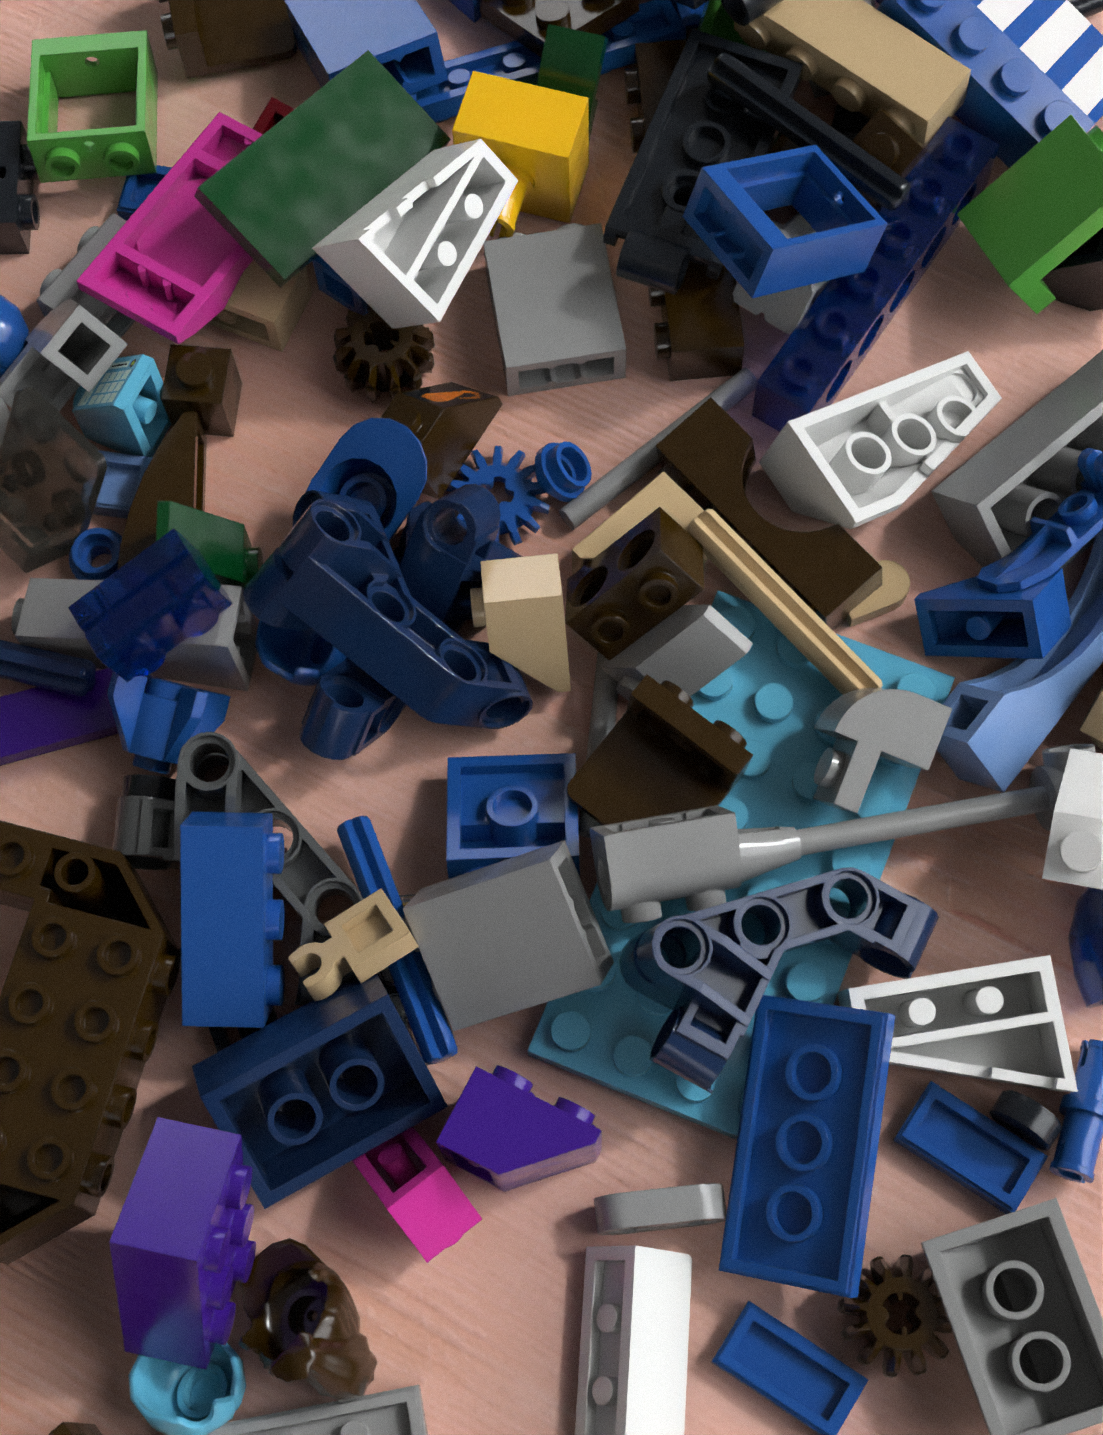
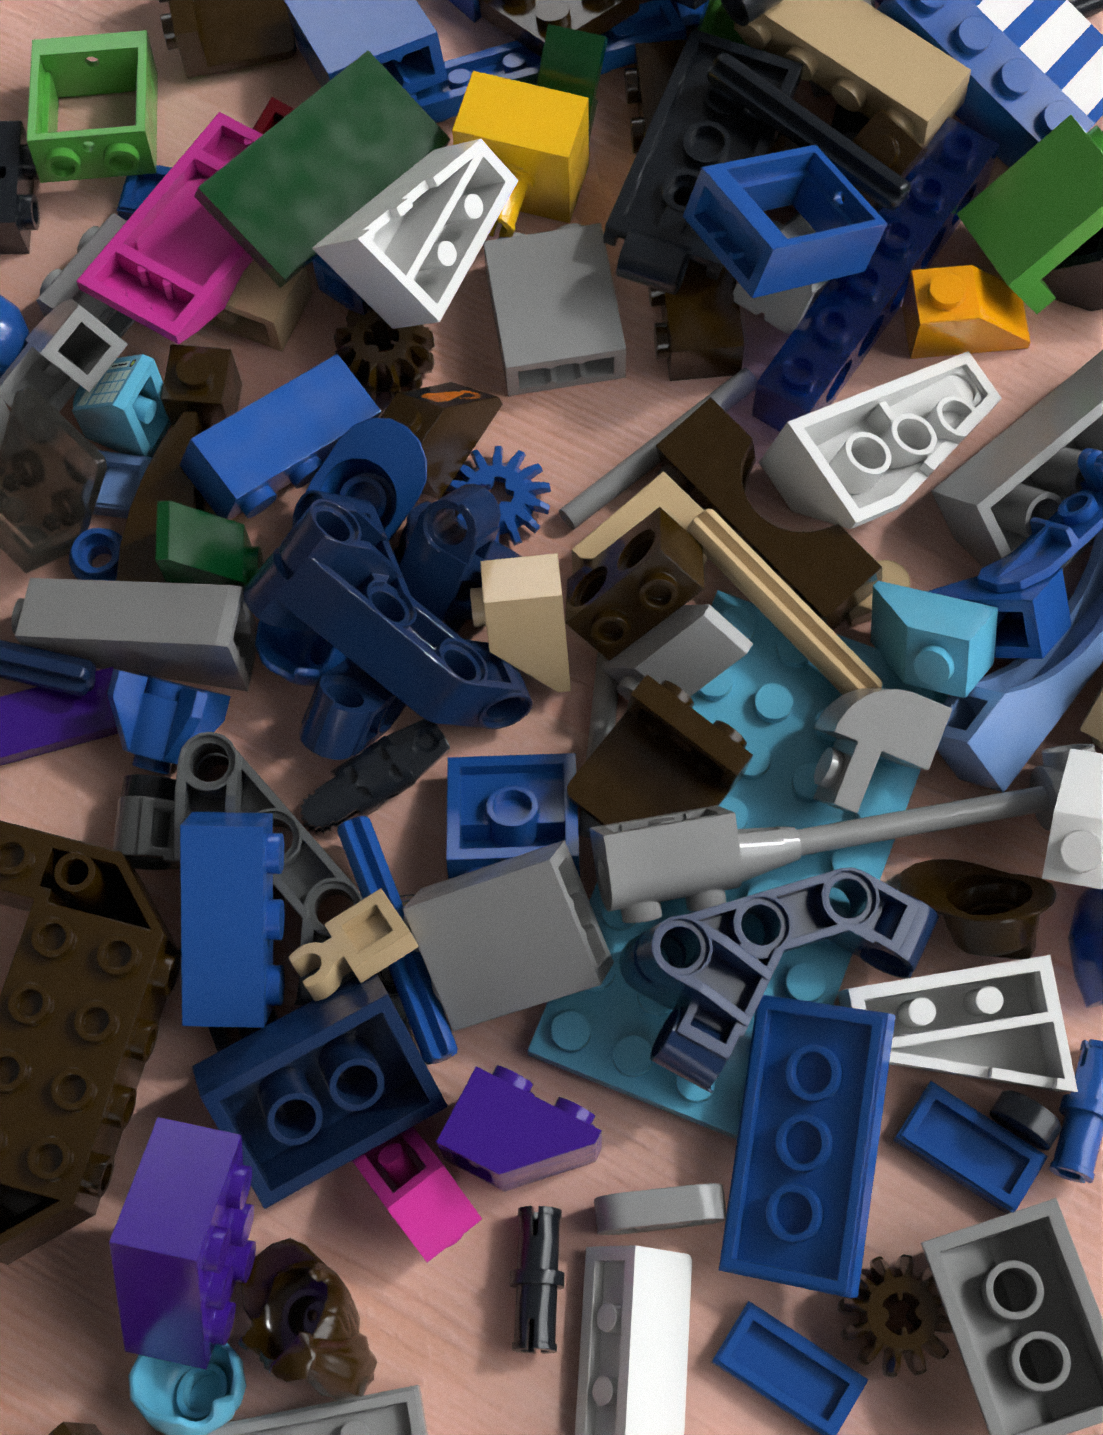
clear blue brick [68,528,233,682] -> none
blue plate [535,441,592,502] -> none
none -> blue brick [179,354,382,520]
none -> black hinge [300,719,450,834]
none -> black pin [510,1206,565,1354]
none -> medium azure slope [870,581,998,698]
none -> dark brown piece [898,859,1057,960]
none -> light orange slope [902,265,1031,359]

